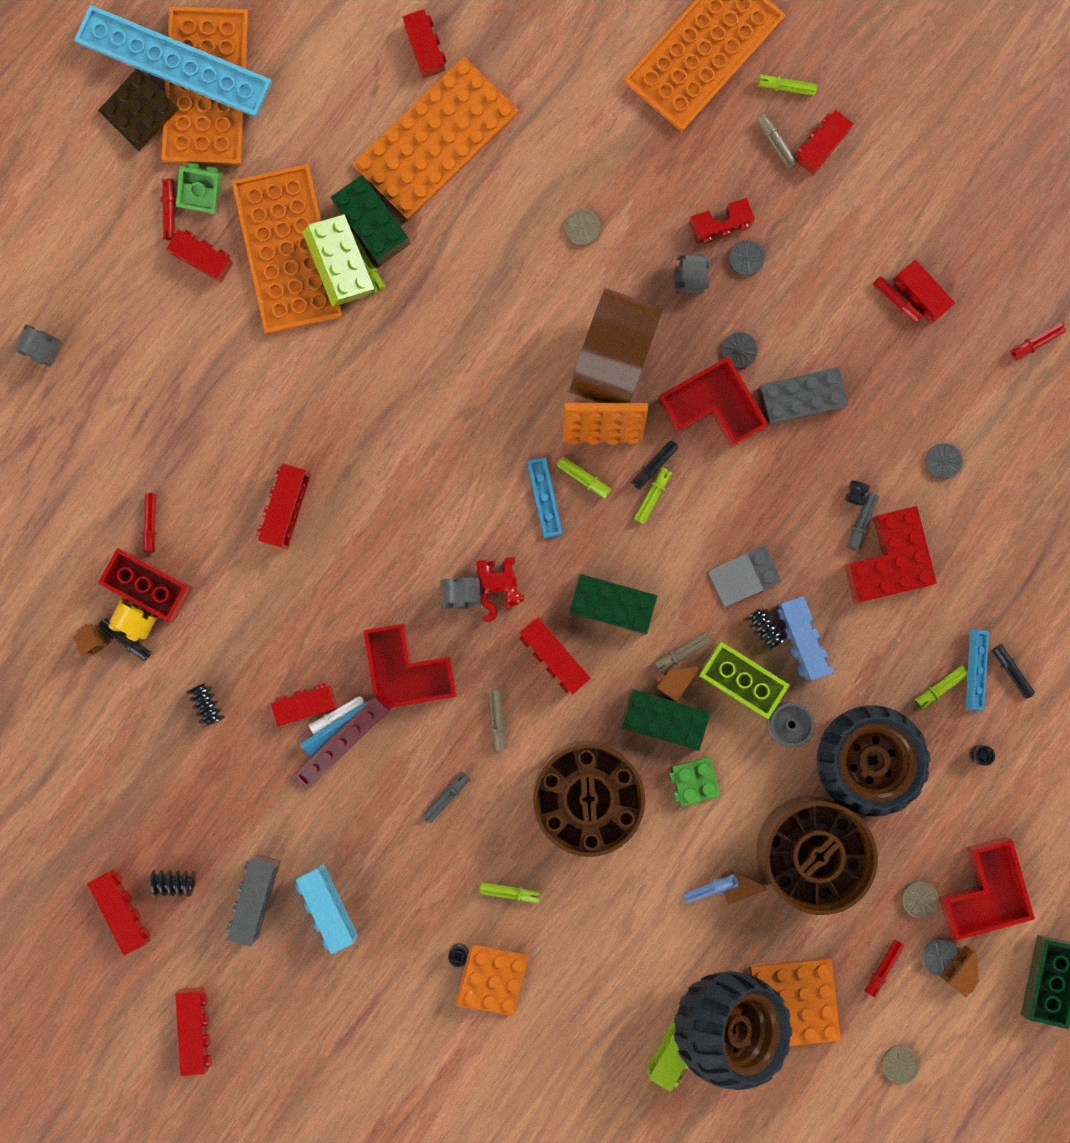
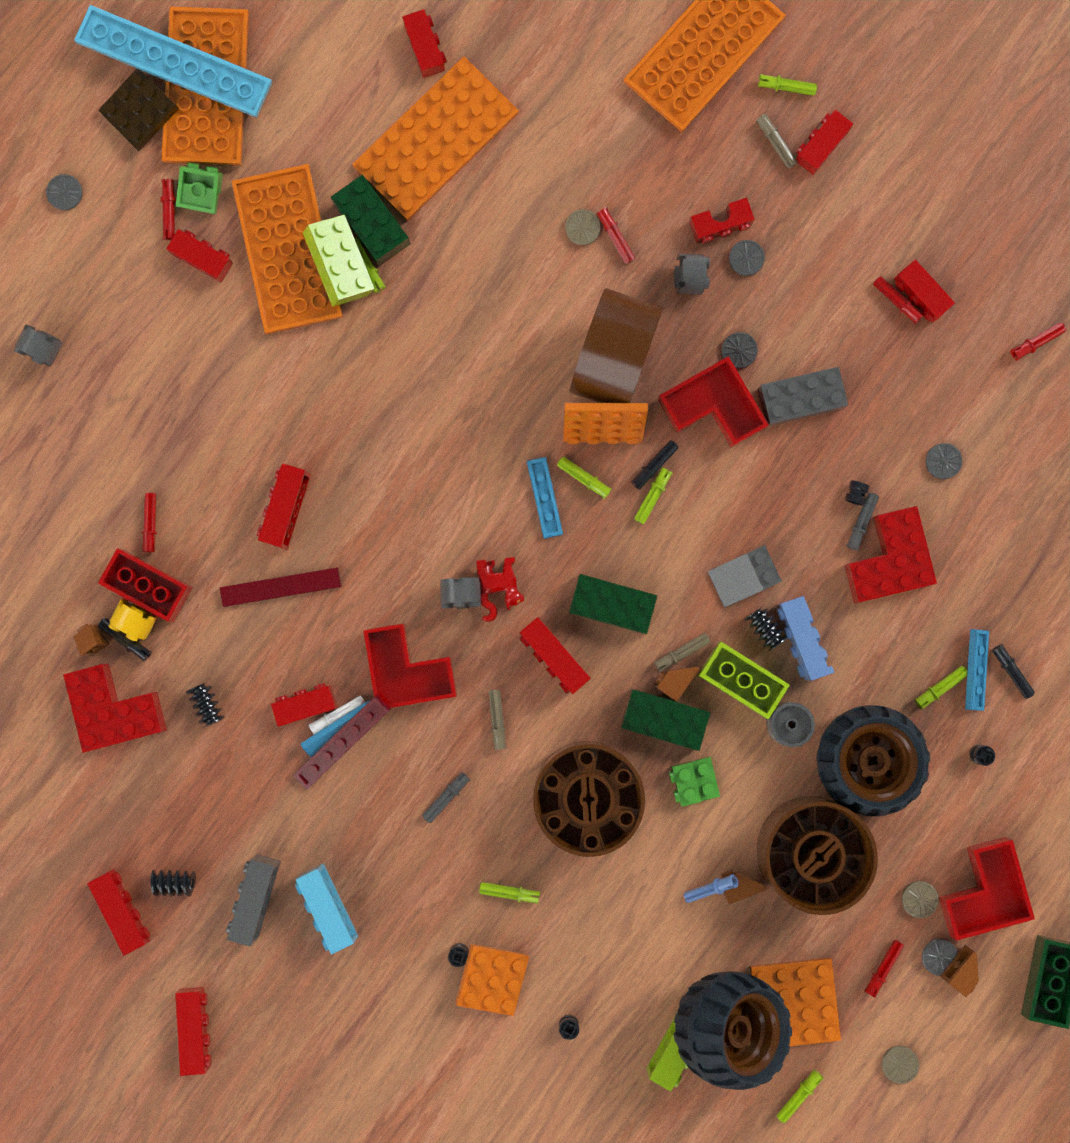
none -> dark grey wheel [46,174,83,210]
none -> red piece [63,664,167,753]
none -> dark red tile [219,567,342,607]
none -> black wheel [559,1014,579,1040]
none -> red axle [596,208,635,264]
none -> lime axle [777,1069,824,1123]

